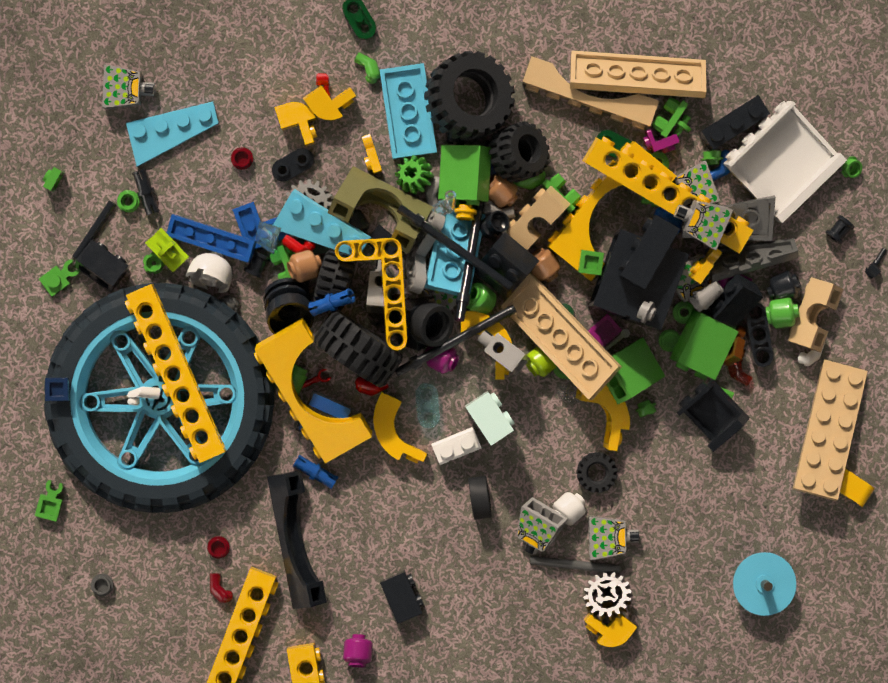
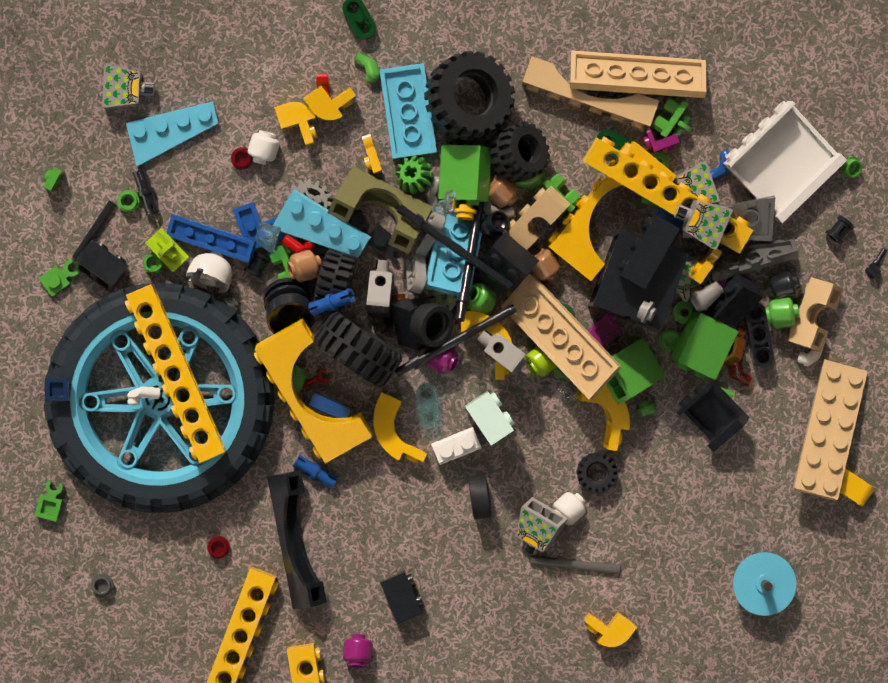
dark red arm [210,573,233,604] -> none
black plate [272,148,314,182] -> none
yellow beam [335,238,407,350] -> none
red arm [355,377,389,396] -> none
bright green plate [578,250,604,275] -> none
gear [583,572,633,621] -> none
torso [588,516,639,560] -> none
hinge [604,329,630,351] -> none
black brick [699,95,770,151] -> none
bright green plate [701,151,723,165] -> none
none -> white head [248,130,280,165]

